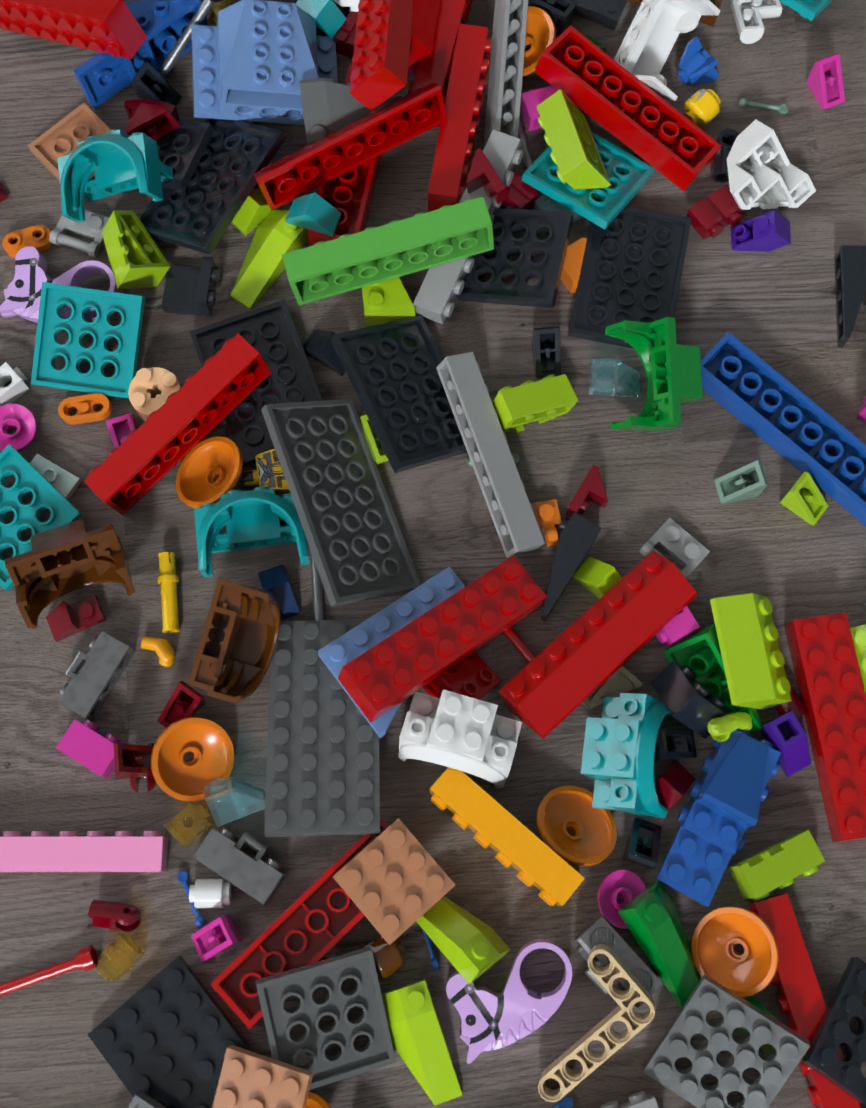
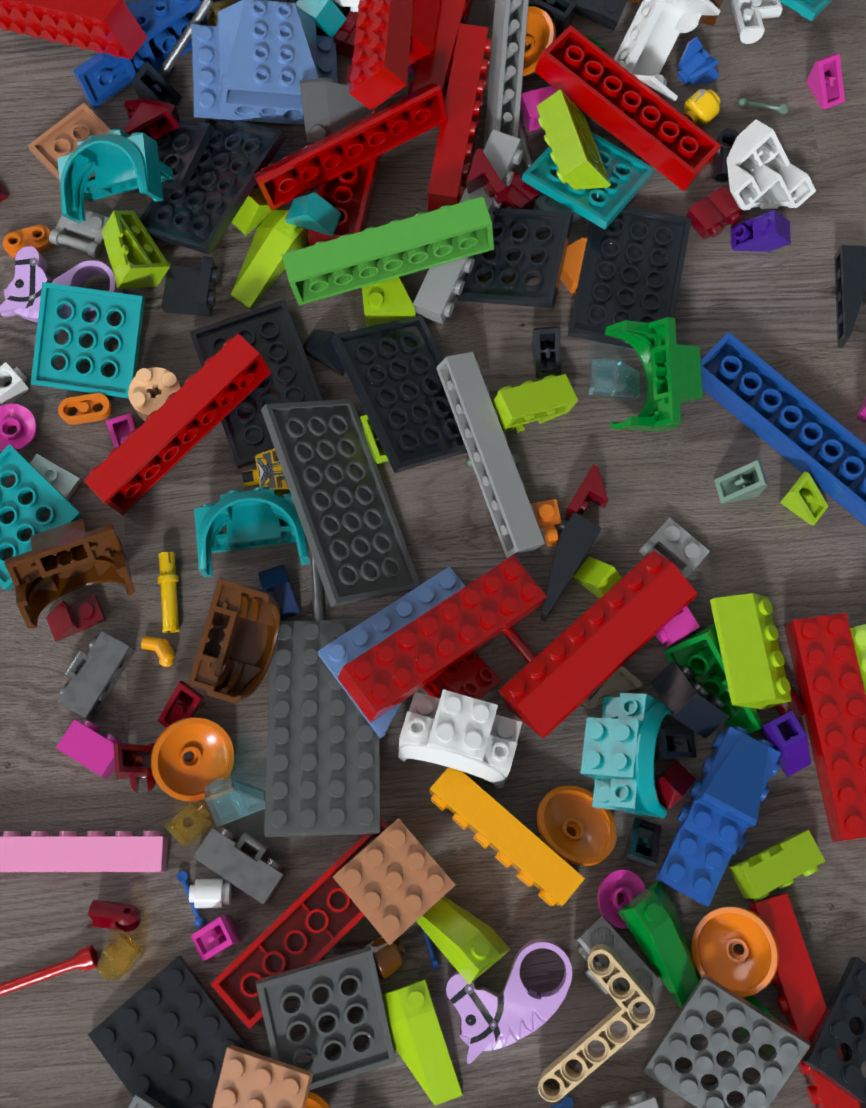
orange dish [175,436,243,508] -> none
lime piece [707,712,753,742] -> none

